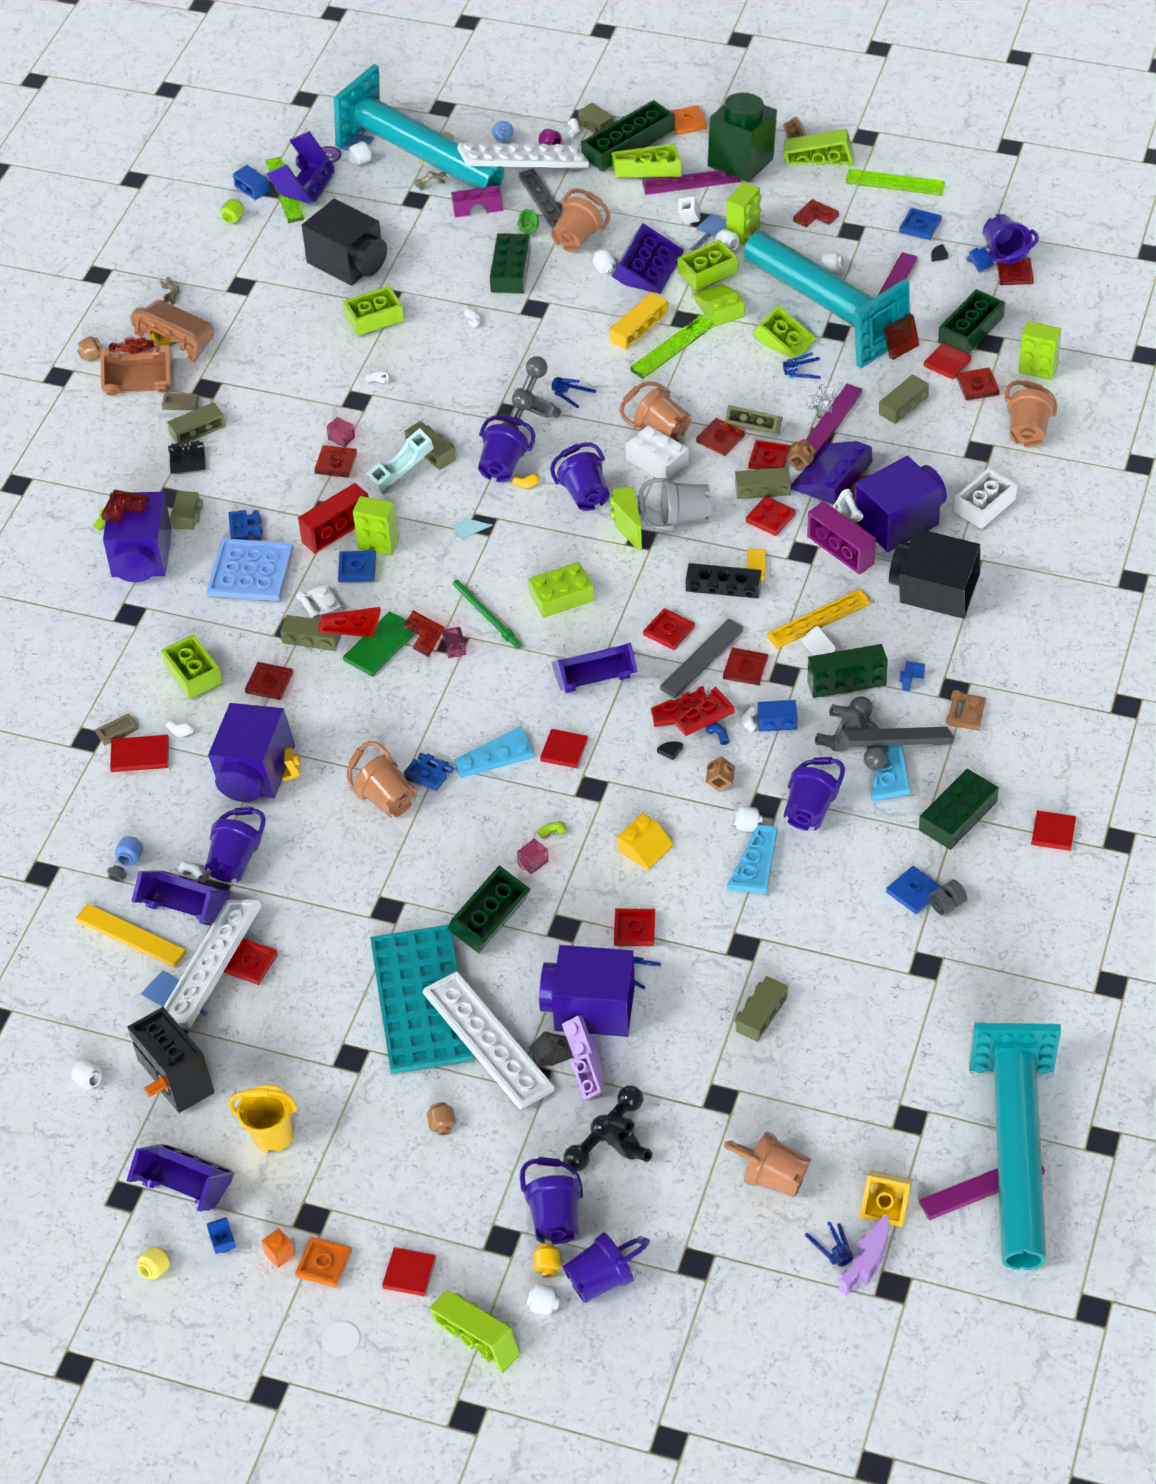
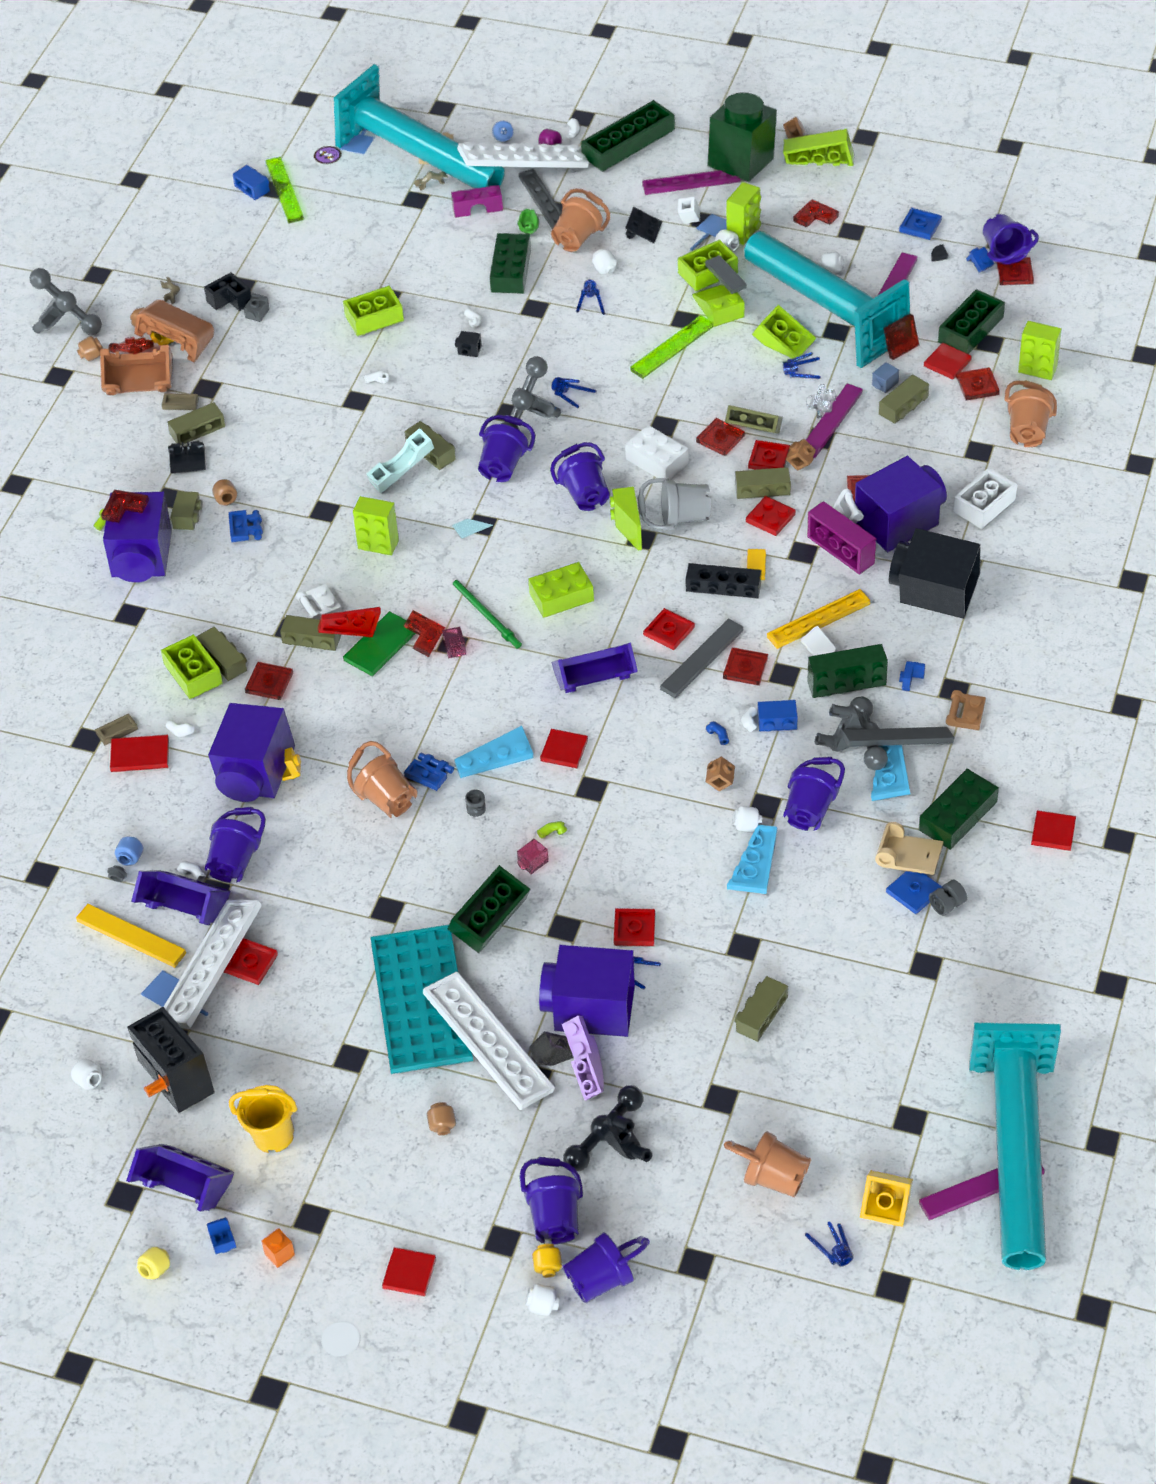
light blue plate [207,538,293,601] -> none
lime head [220,199,244,224] -> none
dark purple windscreen [267,131,335,204] -> none
orange plate [295,1237,352,1288] -> none
red brick [298,483,369,554] -> none
black container [301,198,387,286] -> none
clear red plate [314,445,357,478] -> none
clear pink brick [326,417,355,447] -> none
blue plate [338,550,376,582] -> none
white head [348,141,373,165] -> none
lime wedge [429,1290,520,1373] -> none
yellow arm [513,474,540,489] -> none
olive brick [578,103,614,134] -> none
yellow brick [609,292,668,350] -> none
lime wedge [611,143,682,178] -> none
dark purple slope [611,223,684,294] -> none
yellow slope [617,812,673,870] -> none
nougat piece [619,381,692,442] -> none
red wing [651,686,706,727] -> none
black tile [657,741,683,760] -> none
orange plate [670,105,707,135] -> none
red wing [675,686,735,736] -> none
dark purple slope [791,441,873,505] -> none
lavender slope [839,1215,888,1296] -> none
clear neon green tile [846,169,945,196] -> none
none -> dark grey connector [29,268,102,335]
none -> olive brick [196,626,247,681]
none -> black brick [204,272,251,311]
none -> medium nougat head [212,479,237,506]
none -> dark grey brick [244,293,269,322]
none -> black brick [455,331,482,357]
none -> dark grey wheel [465,790,486,817]
none -> clear blue plant [576,279,605,315]
none -> black hinge [625,206,662,244]
none -> dark grey tile [705,255,746,294]
none -> sand blue brick [872,362,899,393]
none -> tan door [875,822,943,875]

